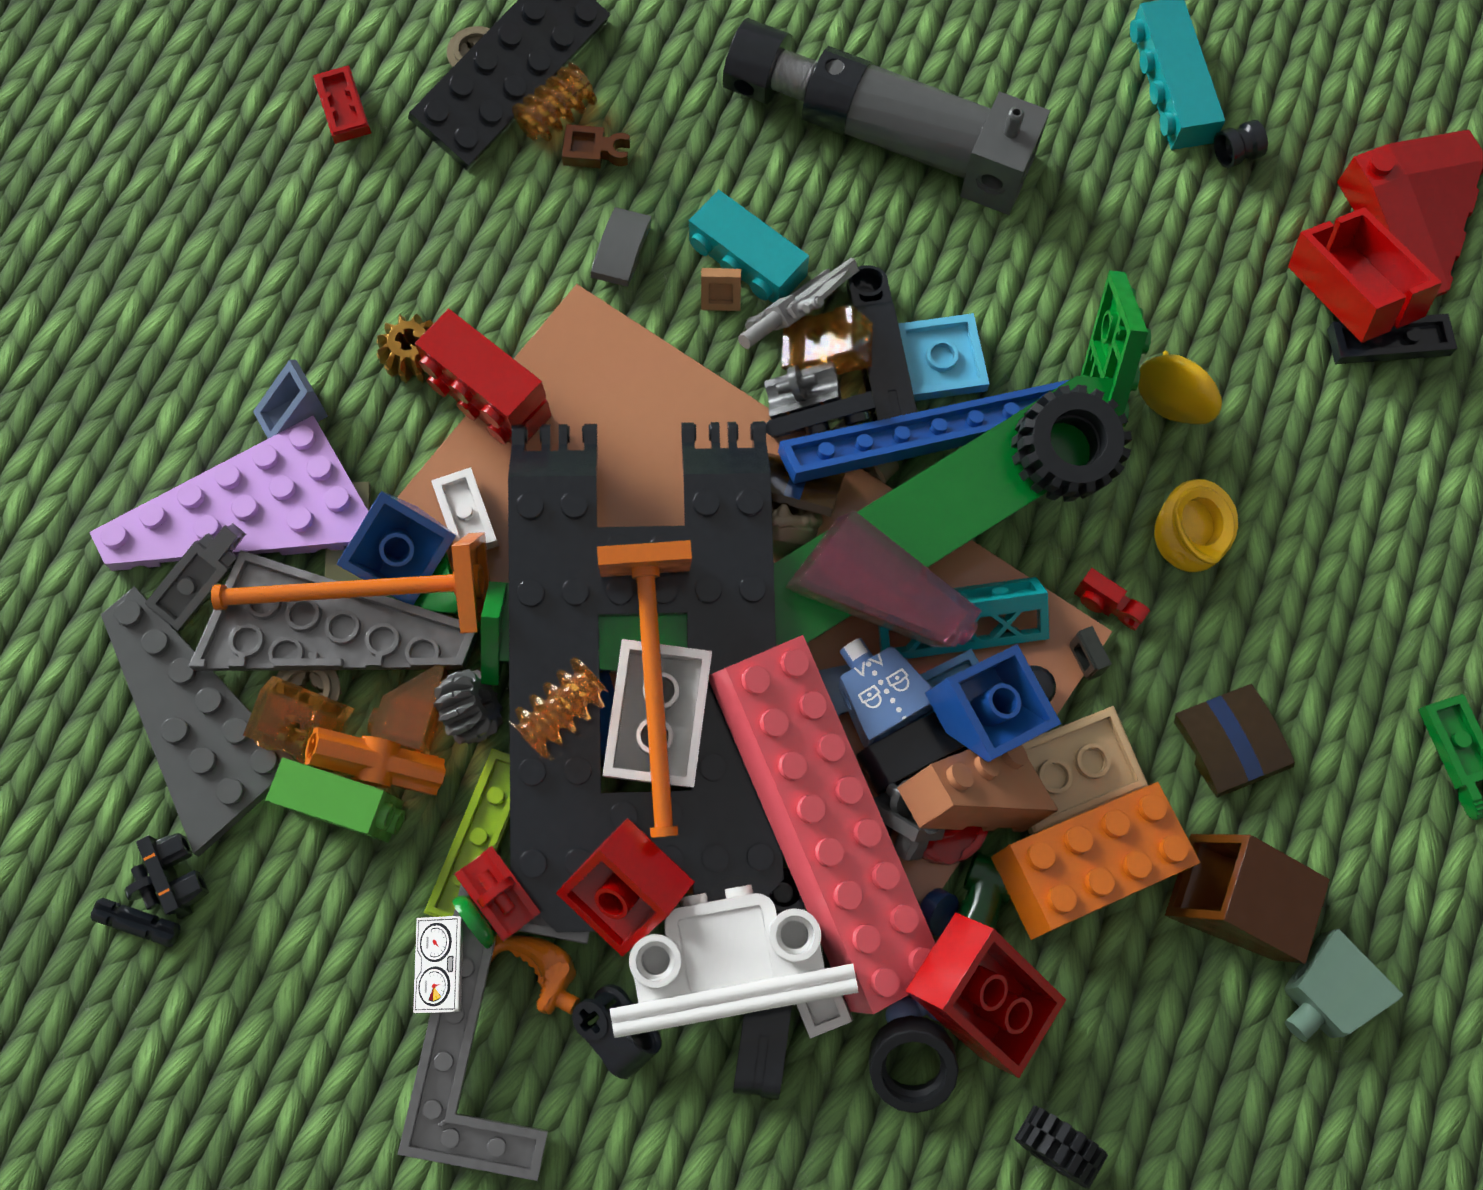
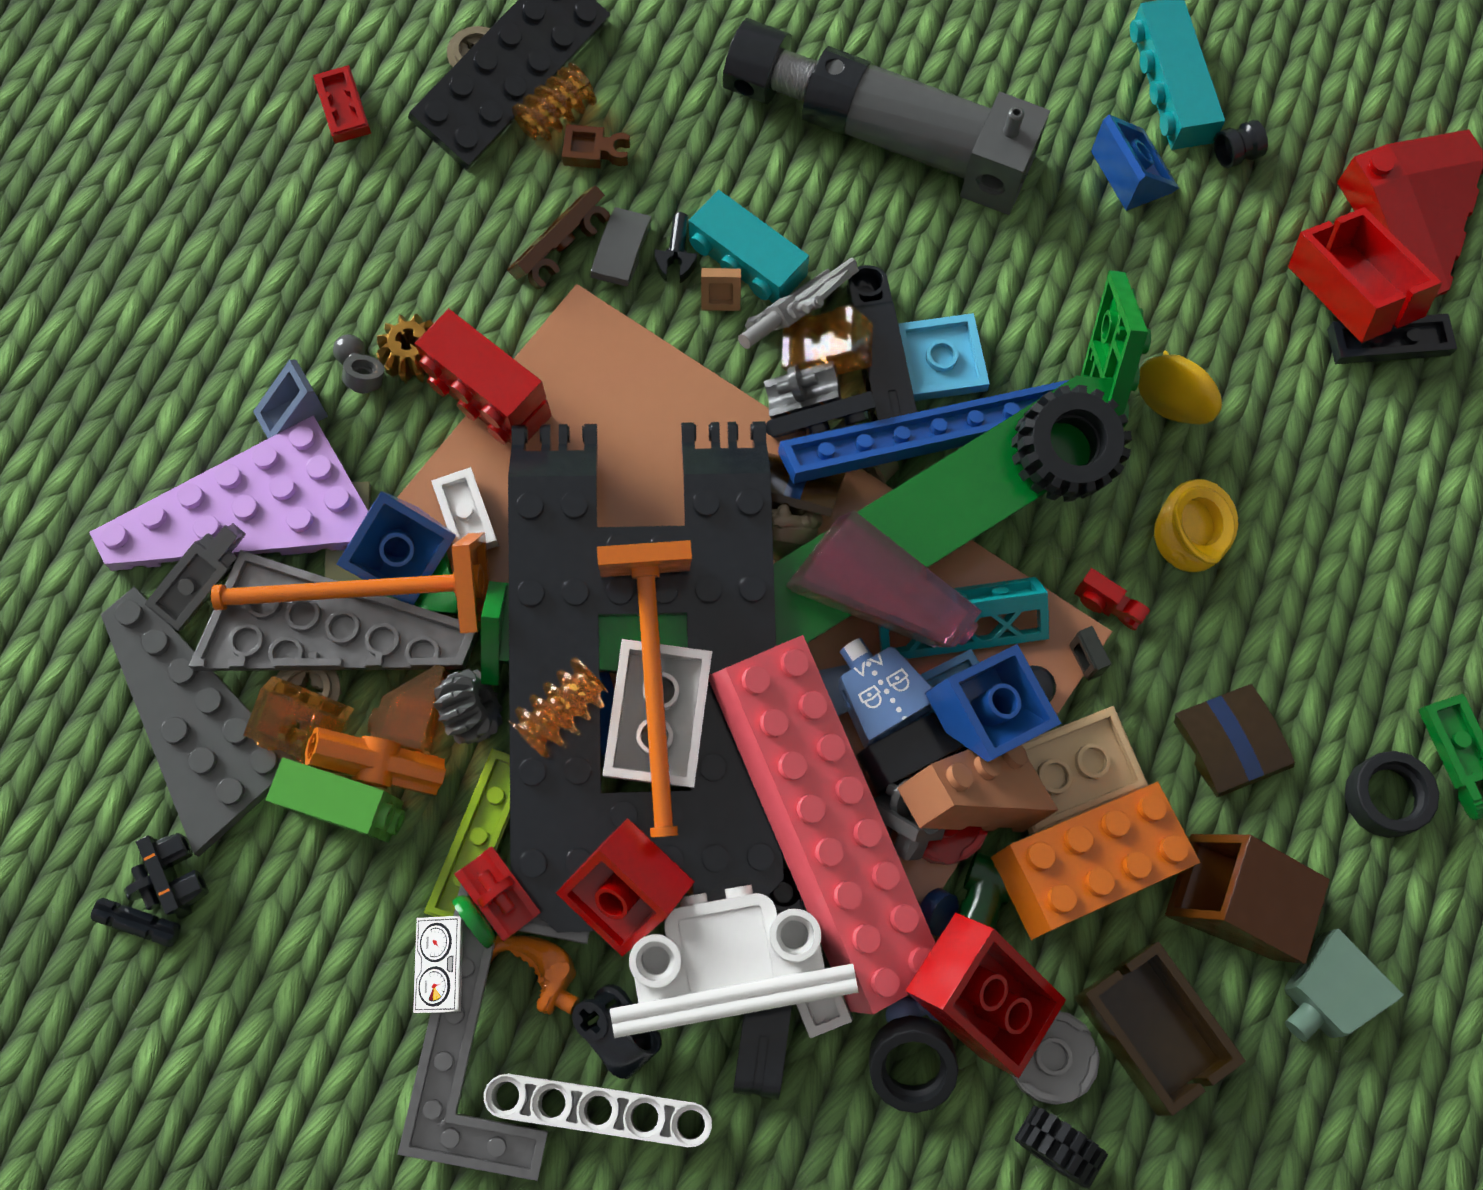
none -> dark grey plate [333,334,384,394]
none -> white beam [484,1073,712,1147]
none -> reddish brown plate [507,185,610,289]
none -> black bar [655,212,697,283]
none -> light grey tile [1010,1011,1100,1105]
none -> dark brown piece [1074,941,1246,1116]
none -> blue slope [1091,114,1179,211]
none -> black tyre [1344,751,1440,838]

